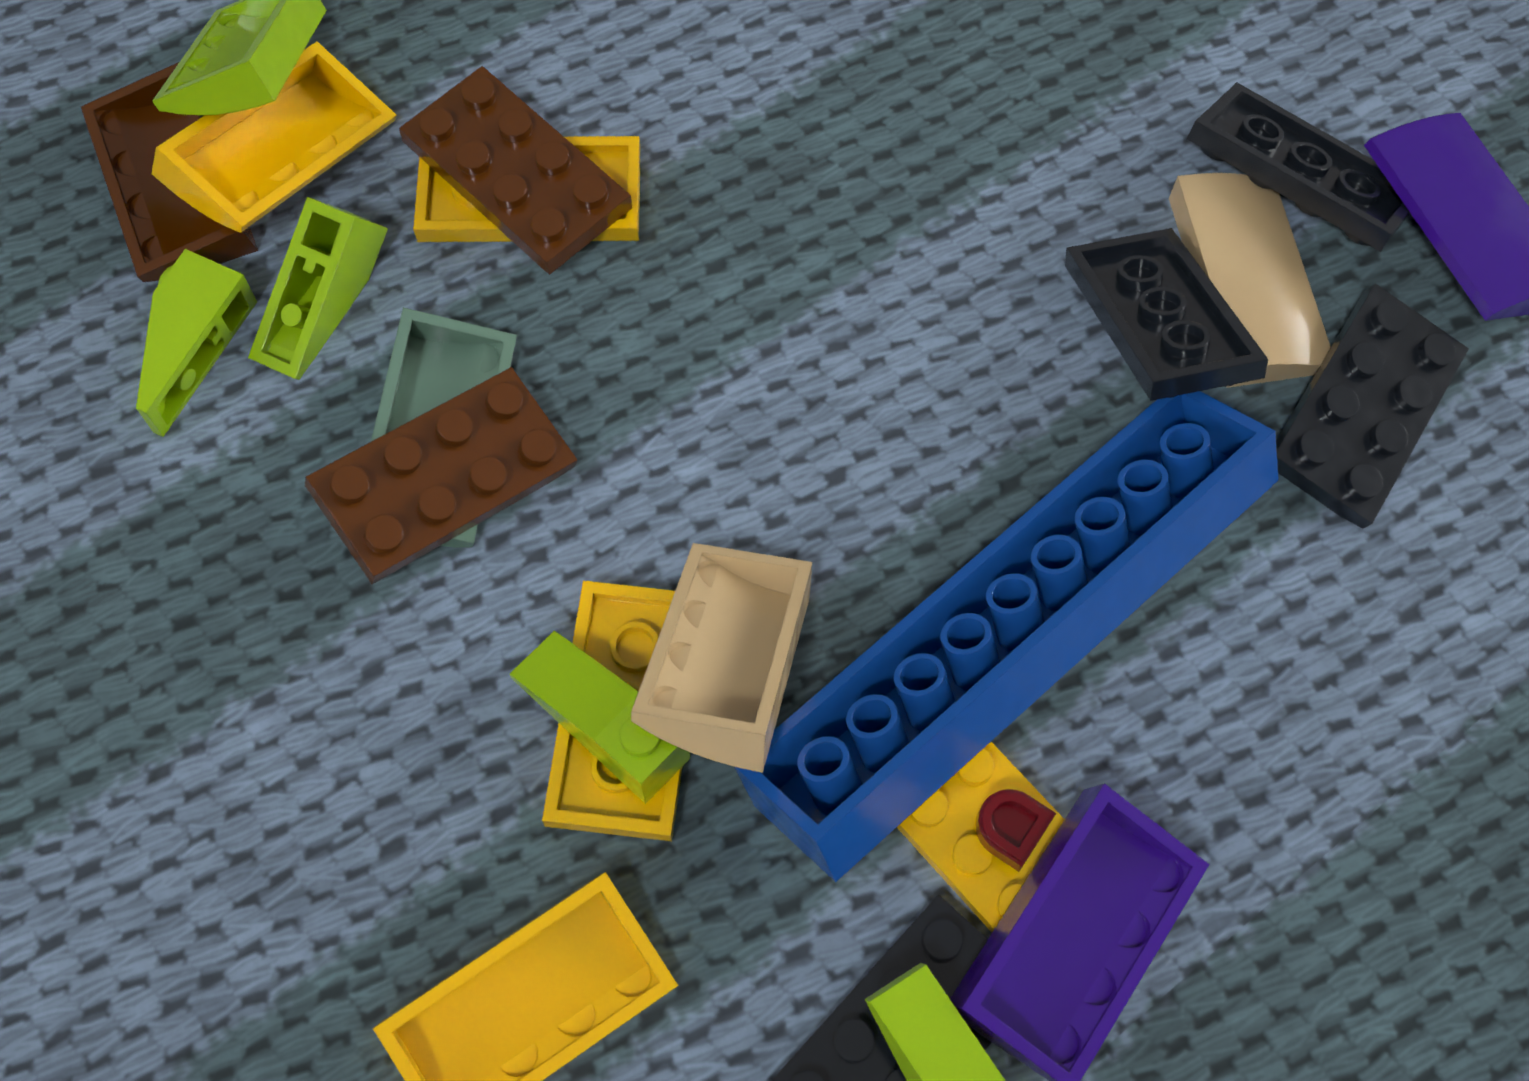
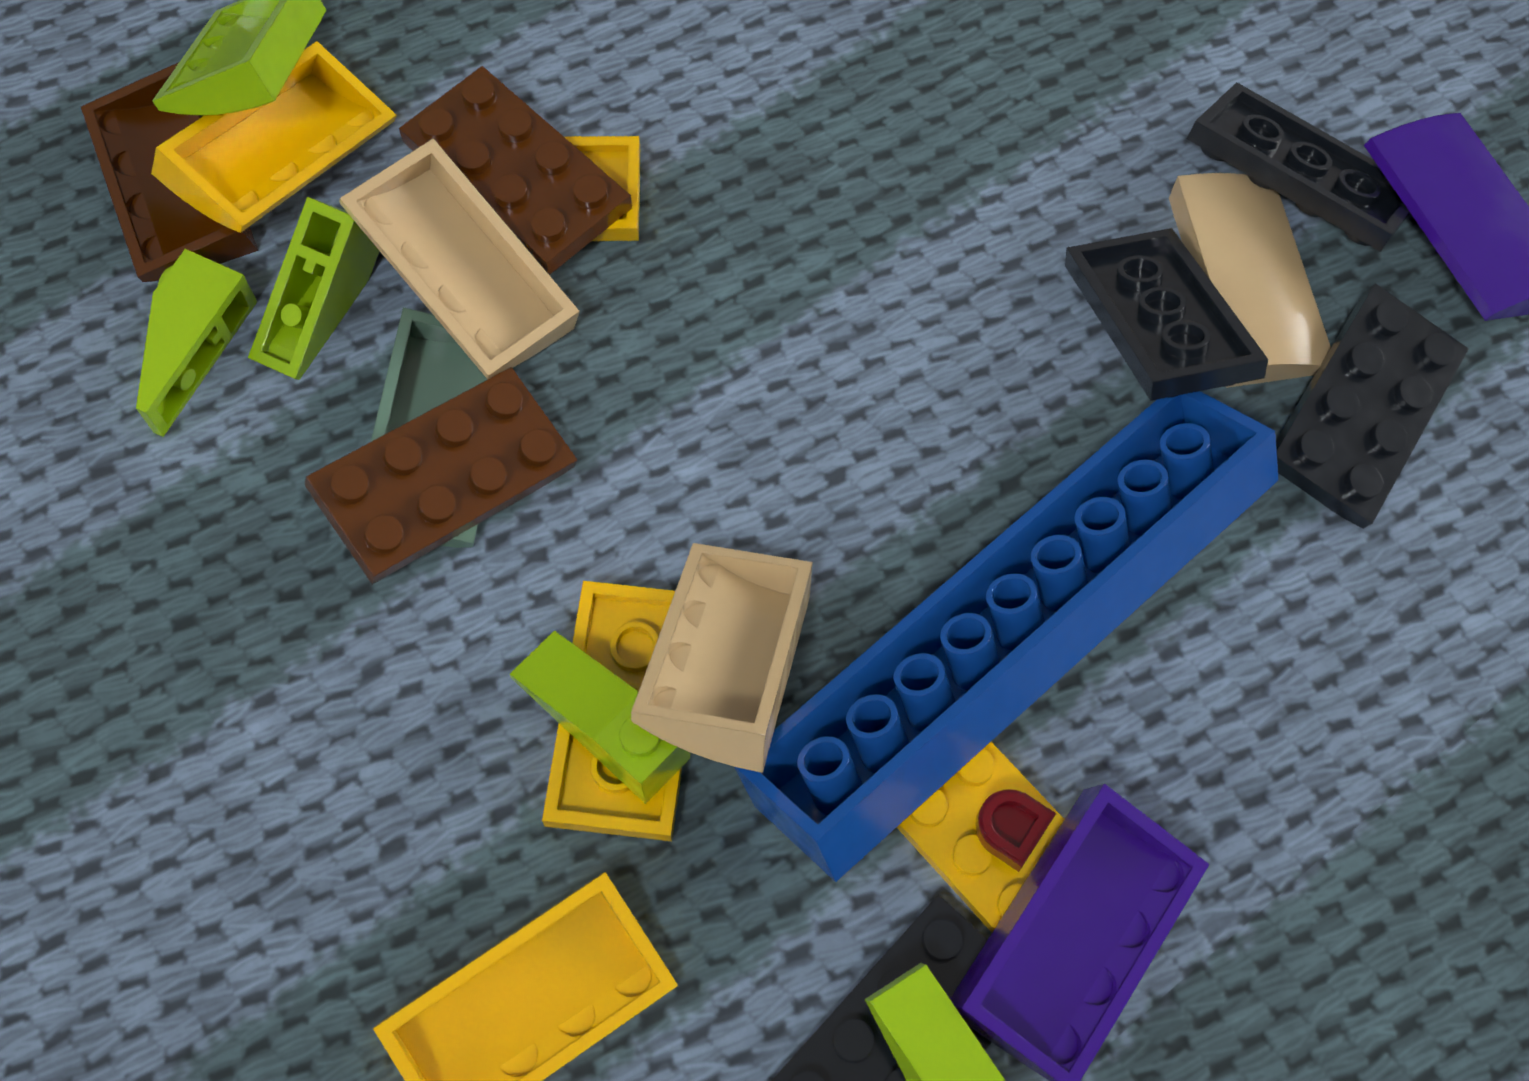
none -> tan slope [340,139,579,379]

